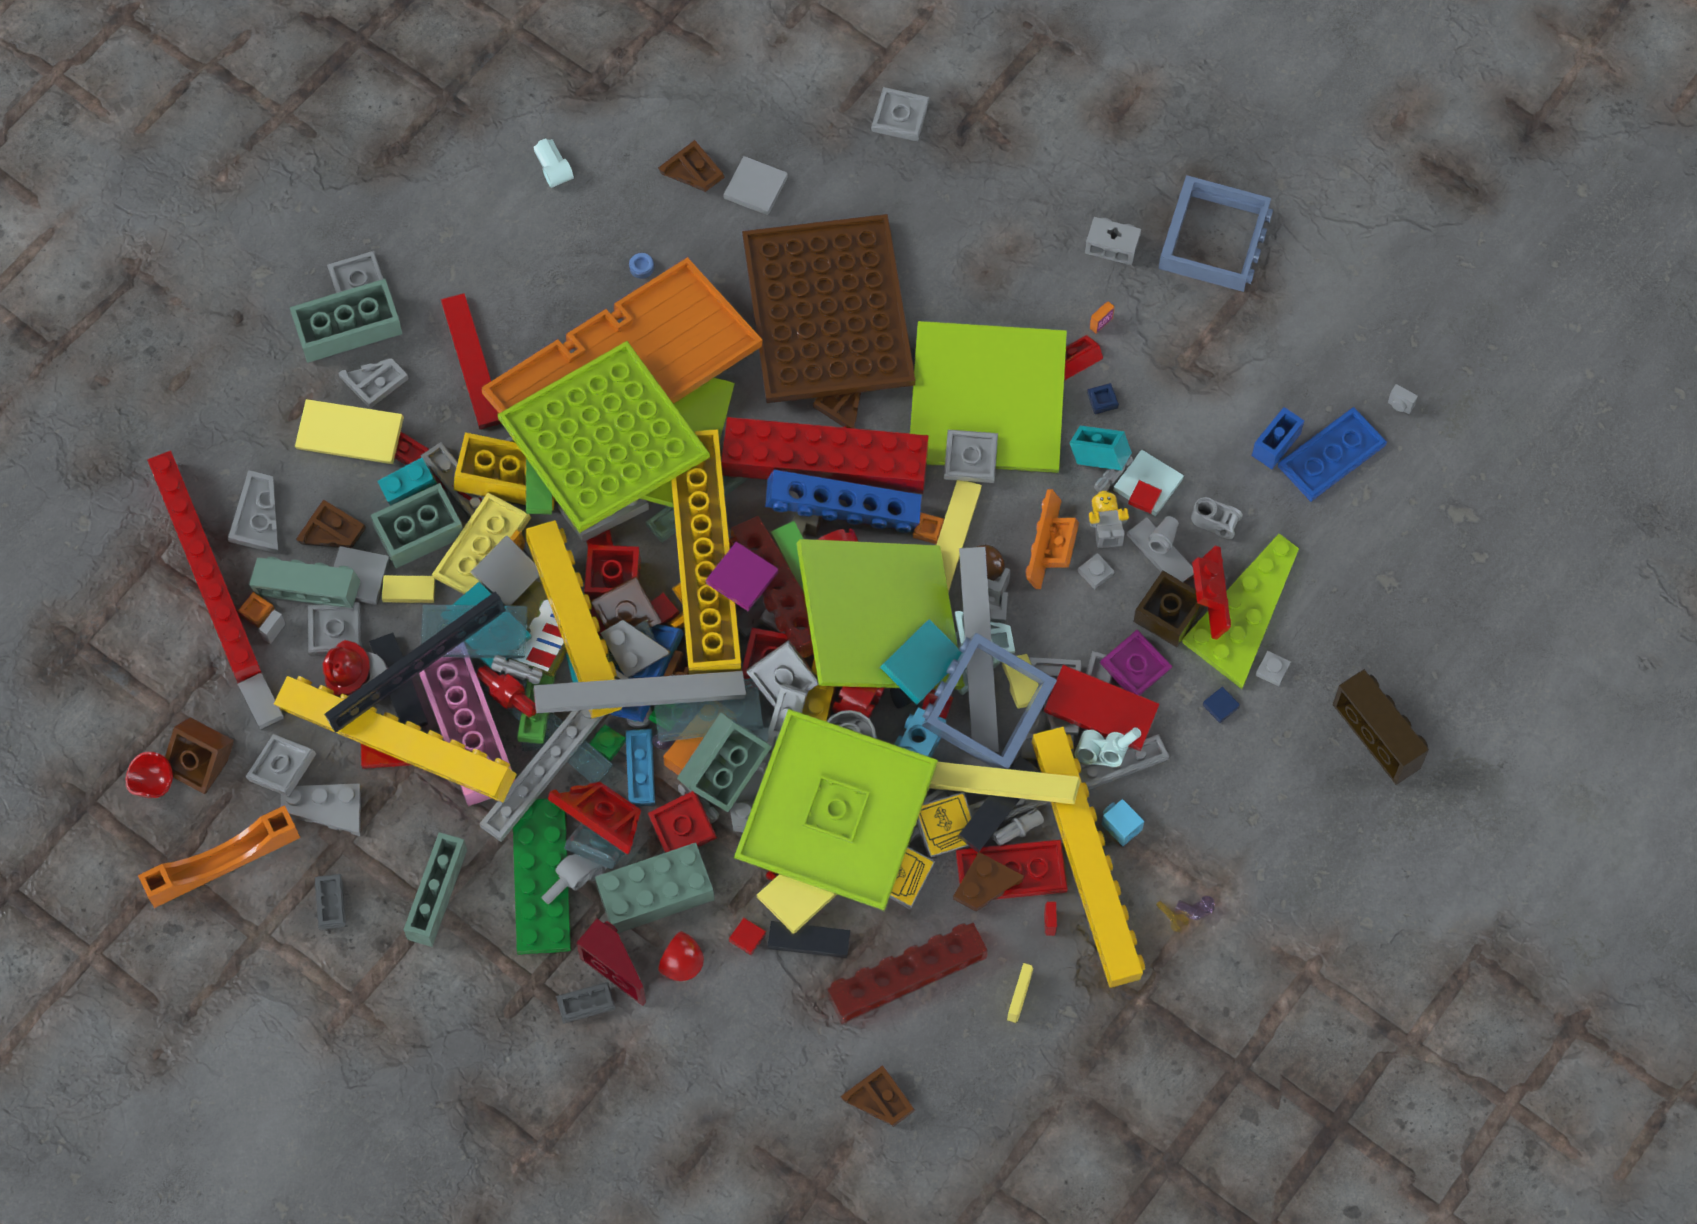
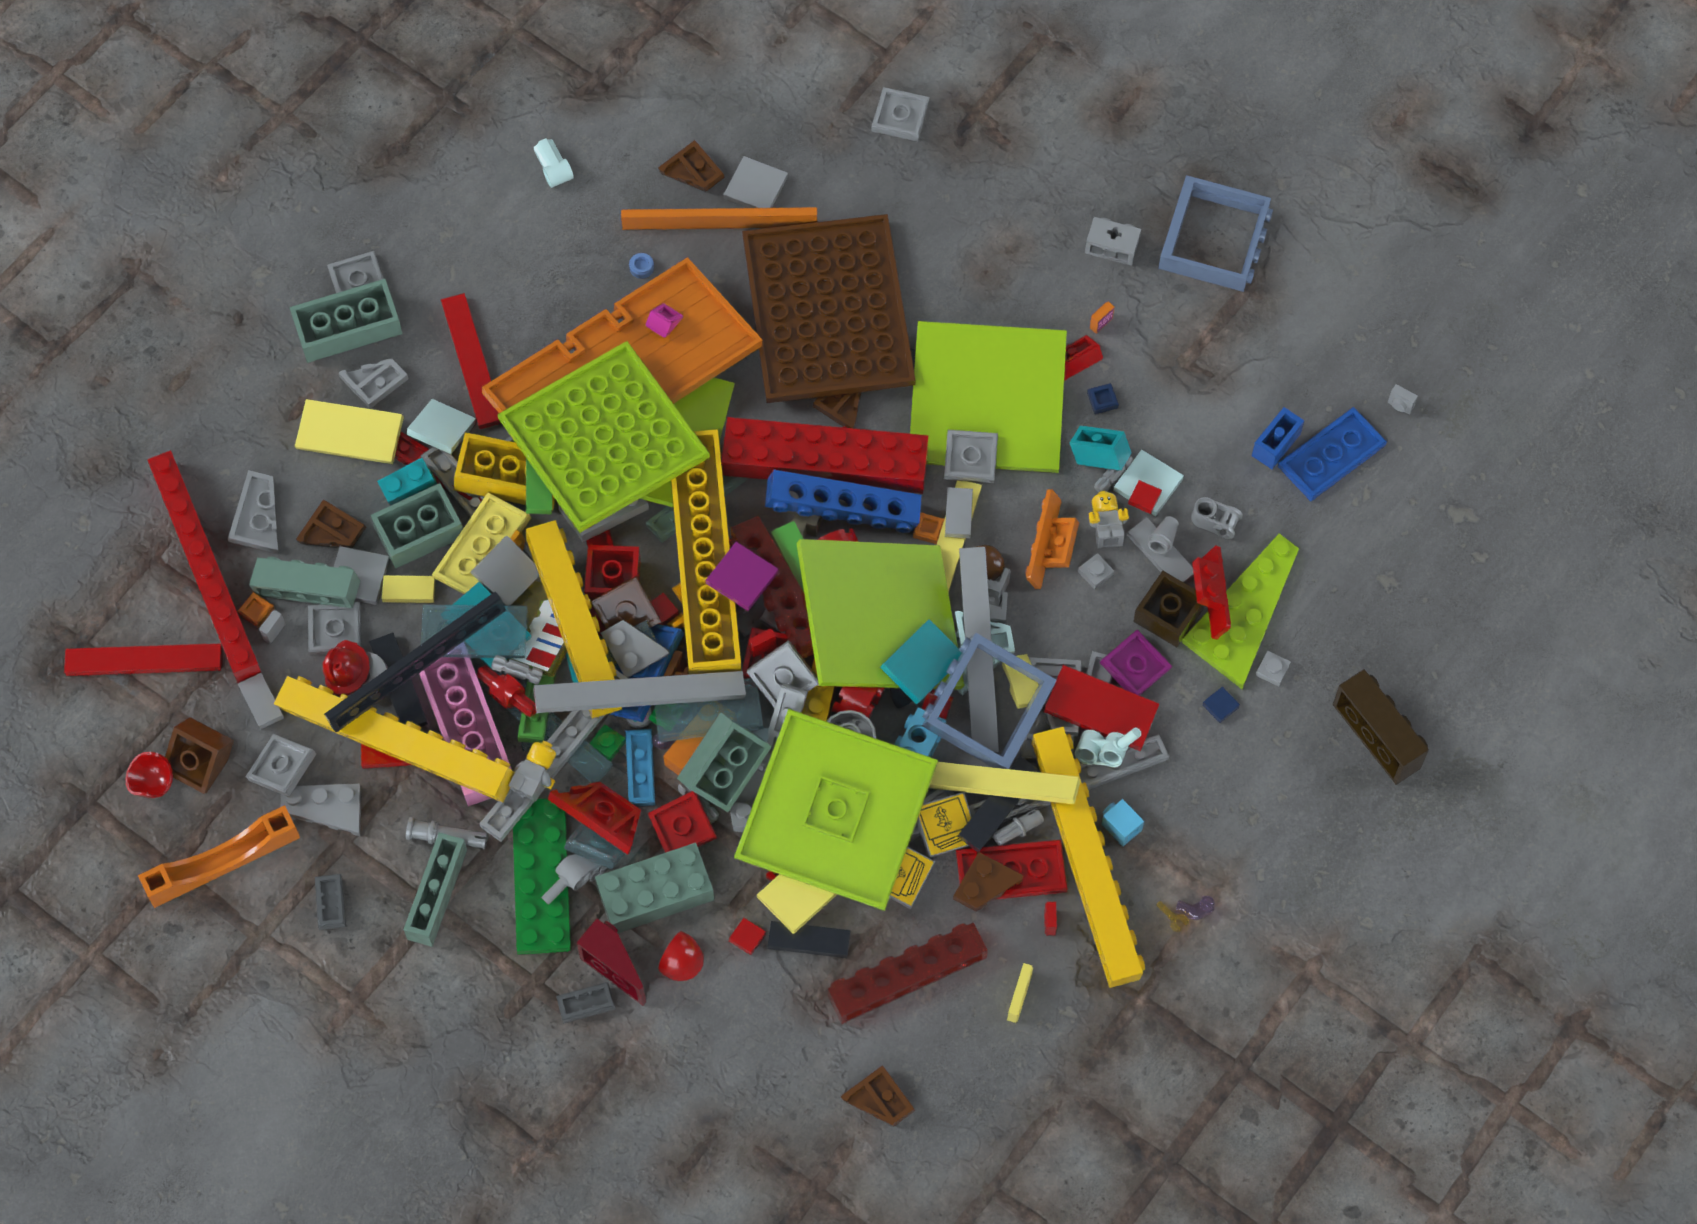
none -> red tile [64,643,222,676]
none -> light grey pin [406,817,488,849]
none -> light aqua tile [407,399,476,454]
none -> light grey piece [509,740,556,801]
none -> orange tile [621,207,817,230]
none -> dark pink slope [646,303,683,338]
none -> red tile [749,629,777,657]
none -> light grey tile [945,487,973,538]

